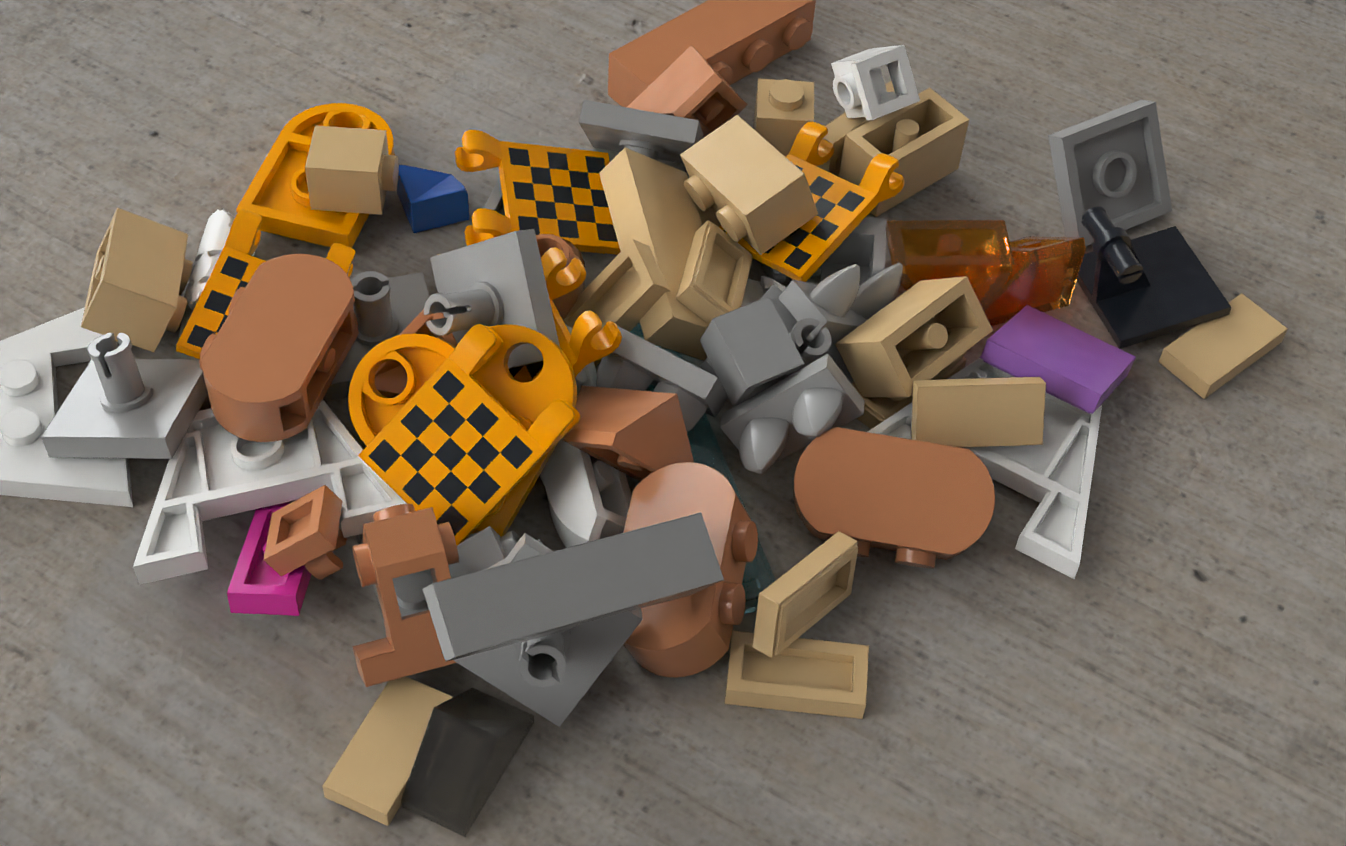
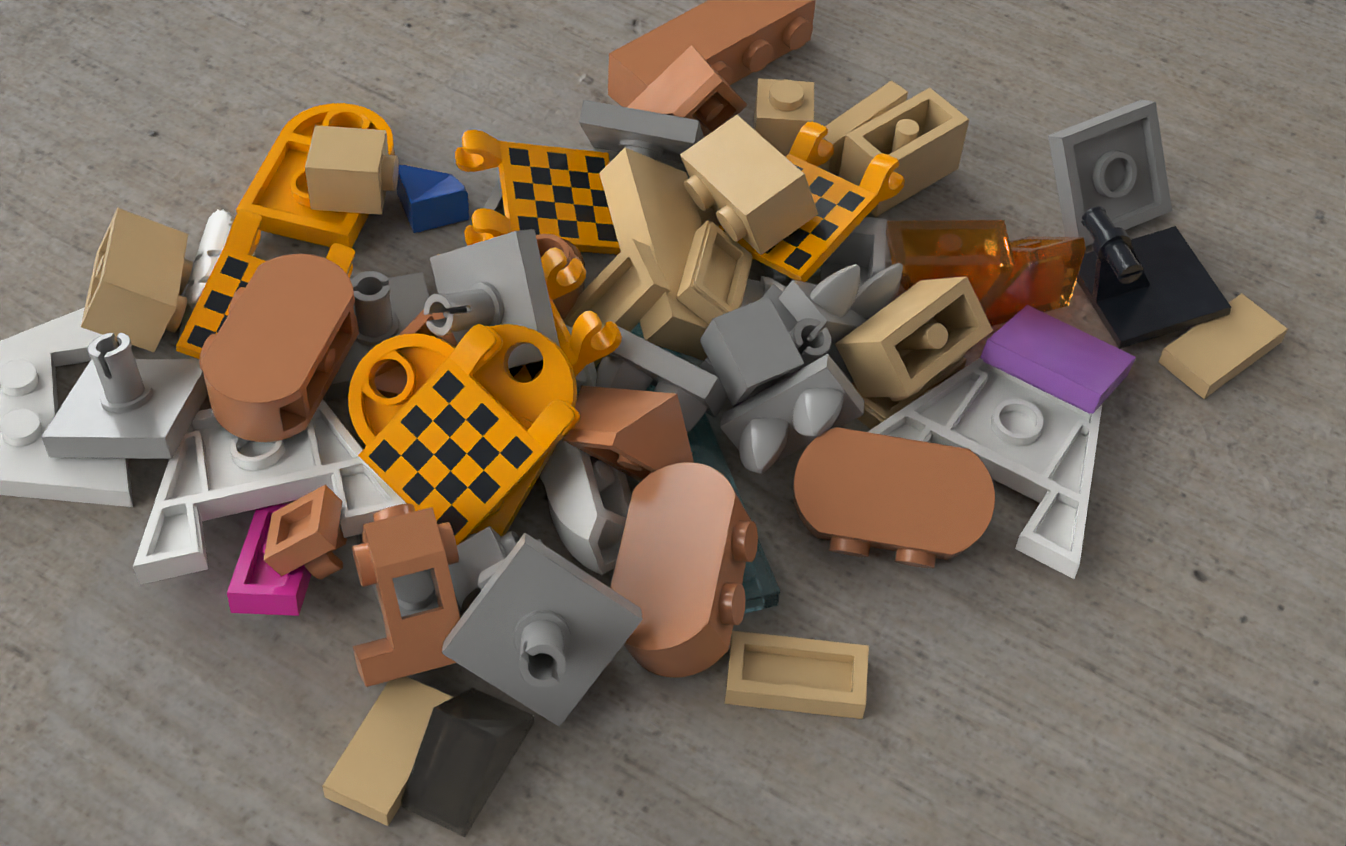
light grey slope [423,512,724,662] -> none
tan tile [752,531,858,658] -> none
white brick [831,45,920,120] -> none
tan tile [911,377,1046,447] -> none

